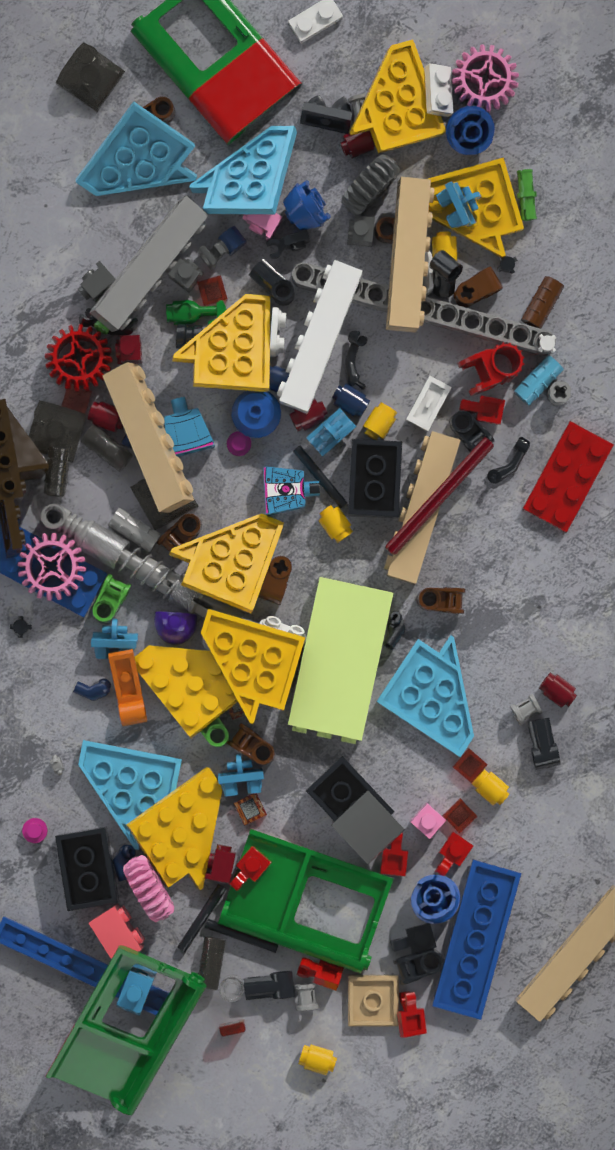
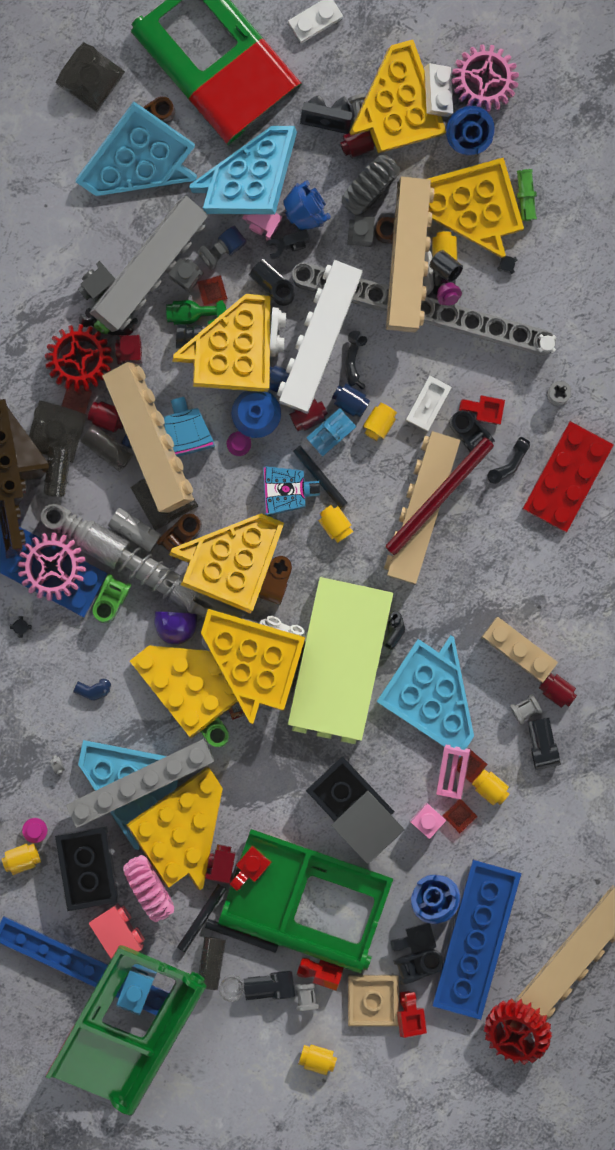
dark azure hips [91,619,138,659] -> none
orange plate [108,649,147,727] -> none
dark blue arm [113,844,136,882] -> none
dark azure hips [218,754,264,796] -> none
clear red tile [219,1019,246,1037] -> none
reddish brown piece [227,723,275,765] -> none
tile [234,793,267,826] -> none
black brick [348,439,402,519] -> none
red plate [380,832,408,876] -> none
reddish brown piece [416,587,466,614] -> none
red plate [435,831,474,876] -> none
dark azure hips [436,181,481,228] -> none
reddish brown piece [454,266,503,308] -> none
red piece [457,342,525,396] -> none
medium azure axle [514,355,564,406] -> none
reddish brown axle [521,276,564,329] -> none
none -> yellow brick [1,844,41,875]
none -> light grey brick [66,739,215,828]
none -> bright pink tile [436,745,470,800]
none -> magenta plate [437,282,462,306]
none -> tan brick [481,617,558,683]
none -> red gear [483,998,552,1065]

